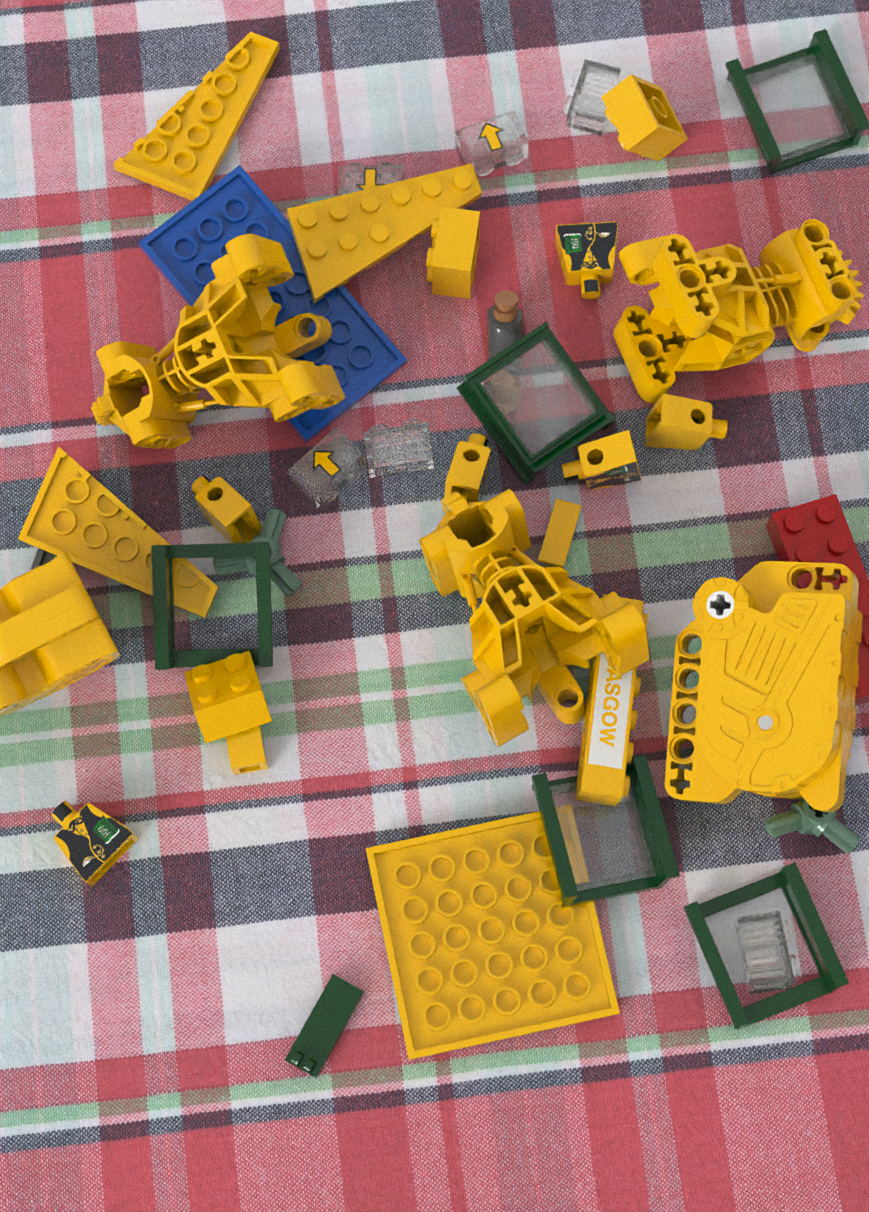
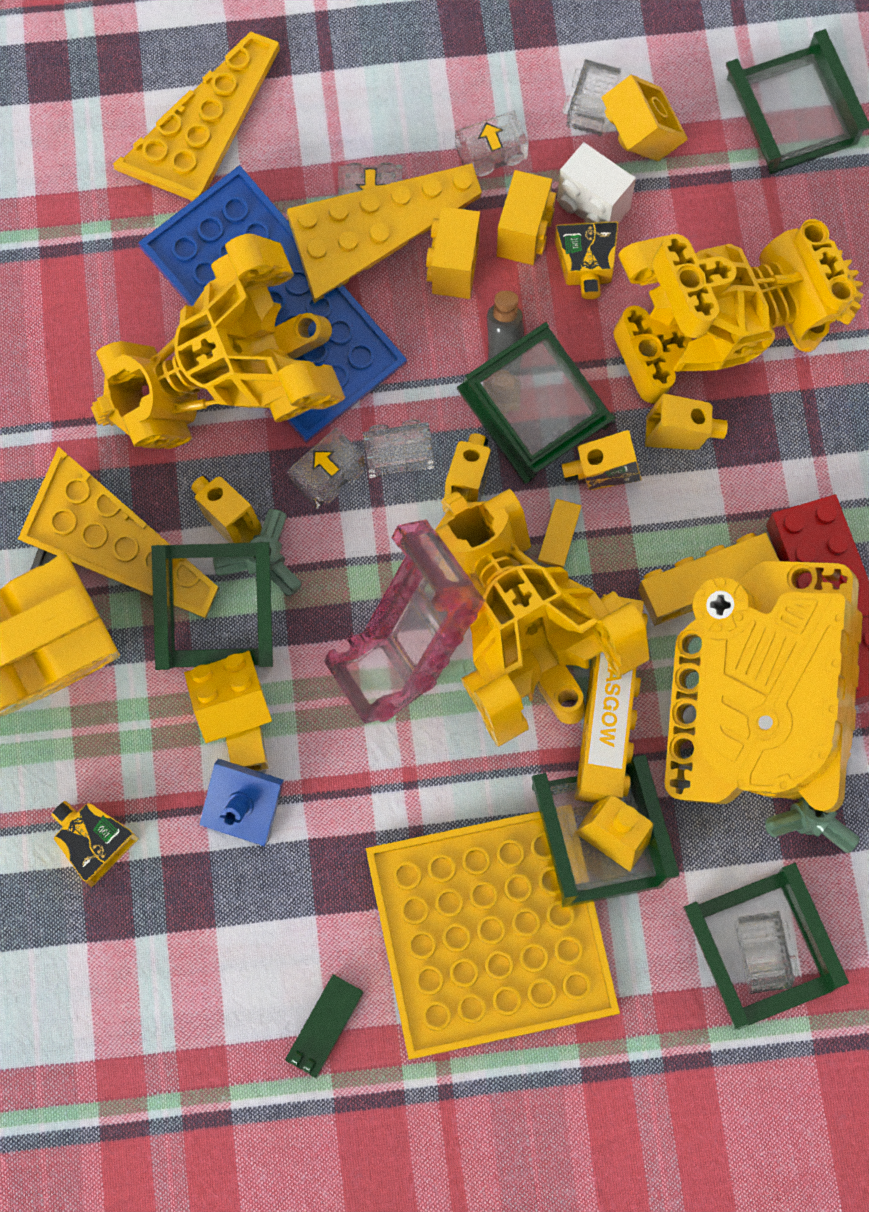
none -> tile [199,758,284,847]
none -> windscreen [324,519,485,724]
none -> yellow brick [497,170,557,265]
none -> white brick [557,142,636,223]
none -> yellow torso [575,795,653,872]
none -> yellow brick [638,533,779,626]

